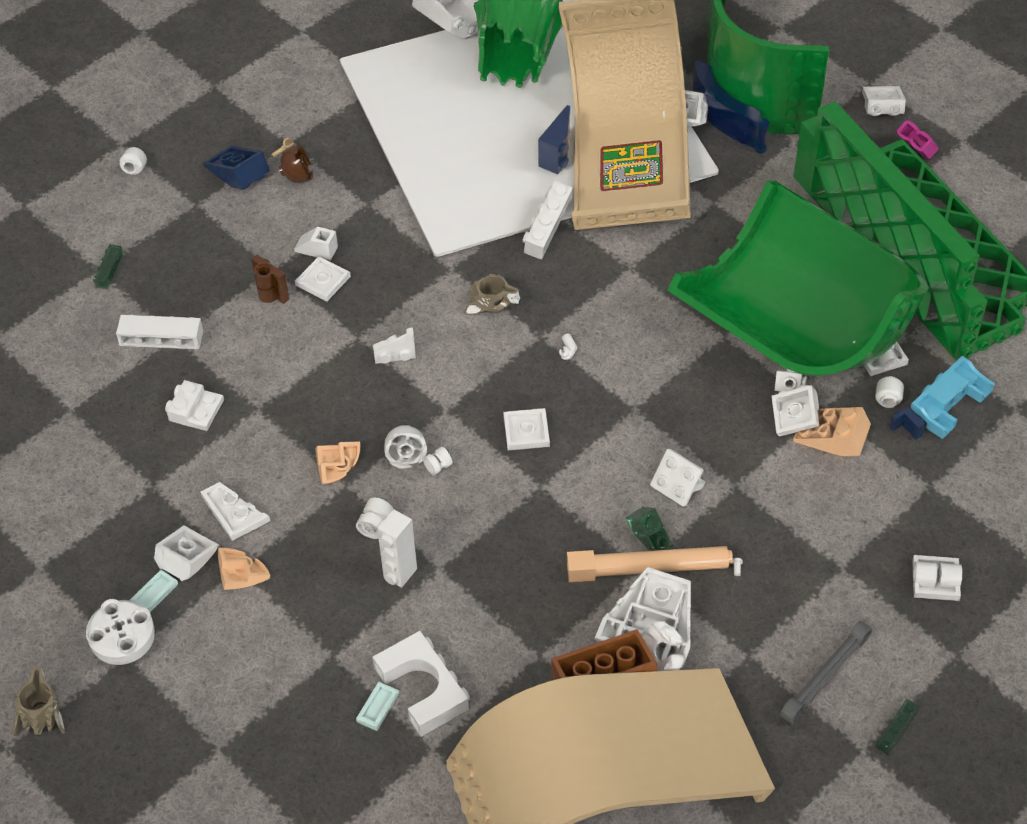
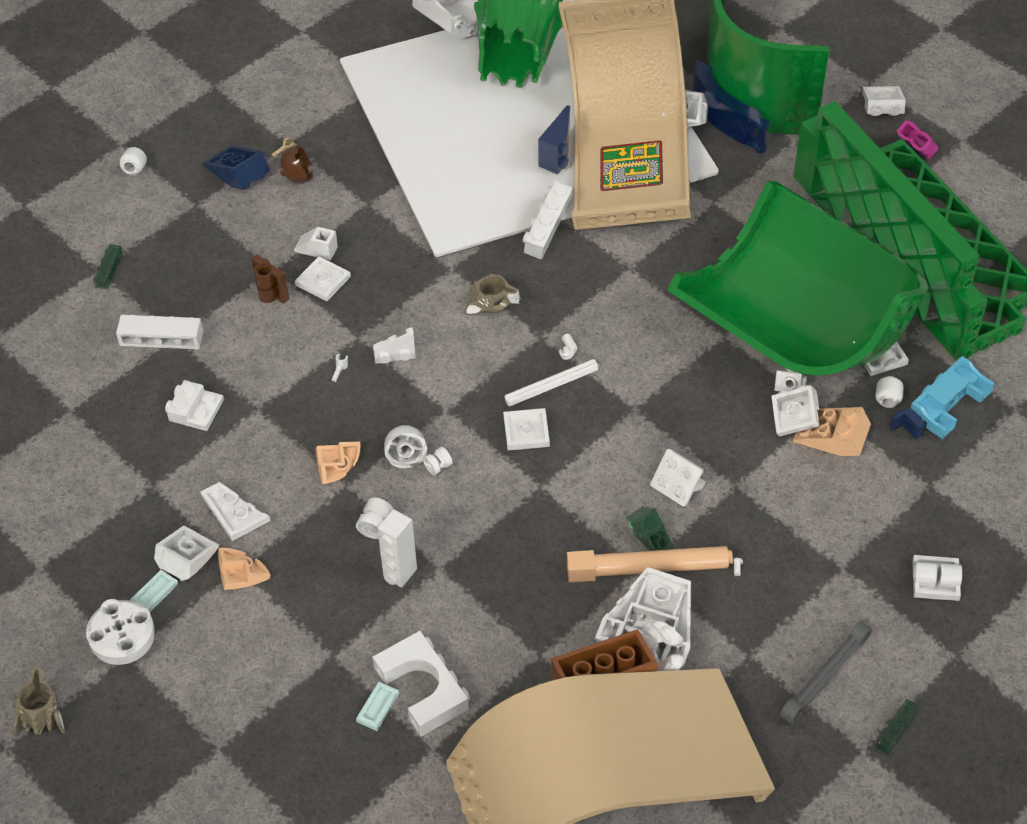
none -> white hand [332,354,348,382]
none -> white axle [504,359,598,406]

